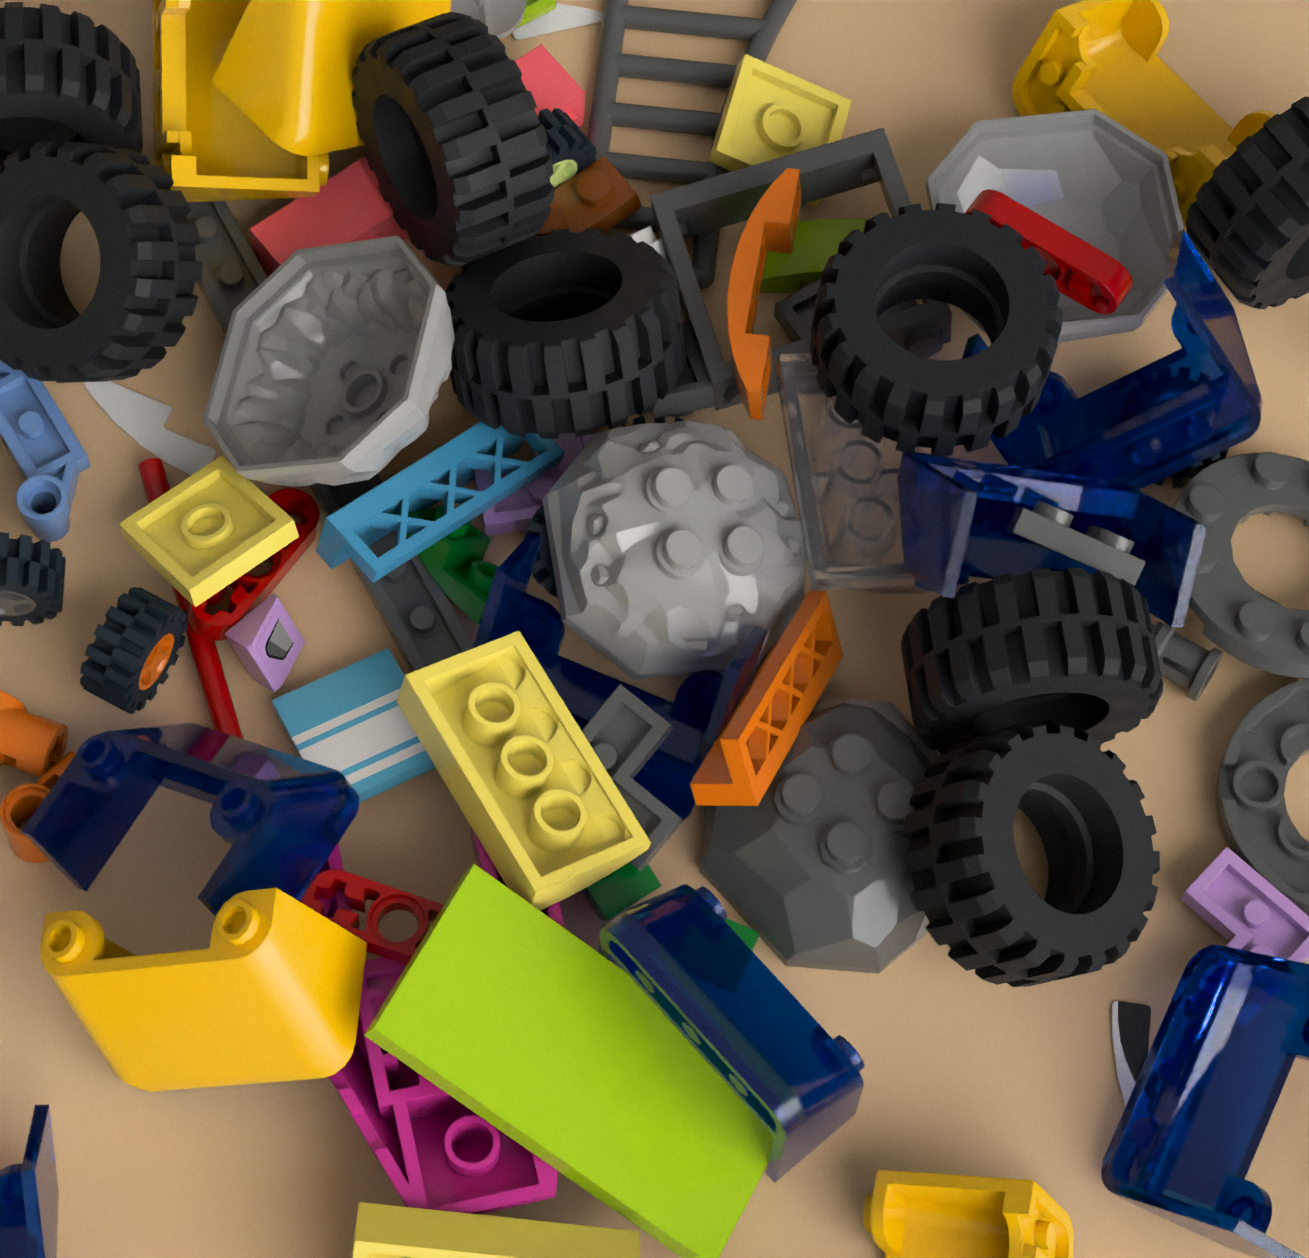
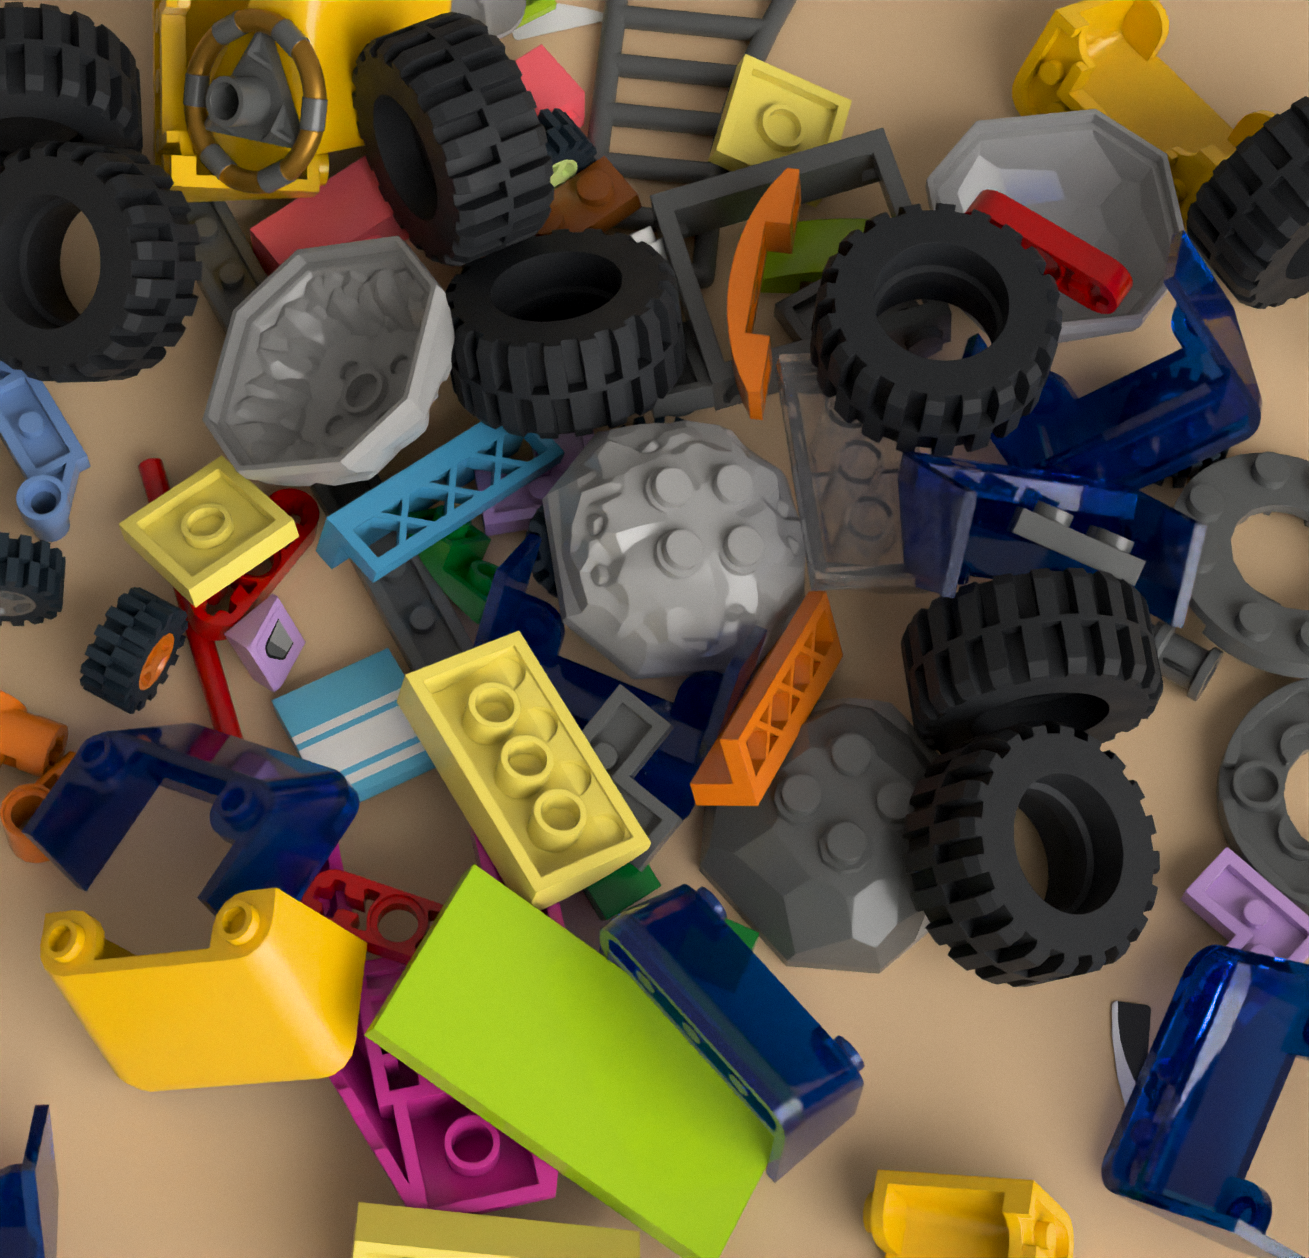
white sticker [83,381,216,475] -> none
none -> dark grey piece [183,8,328,194]

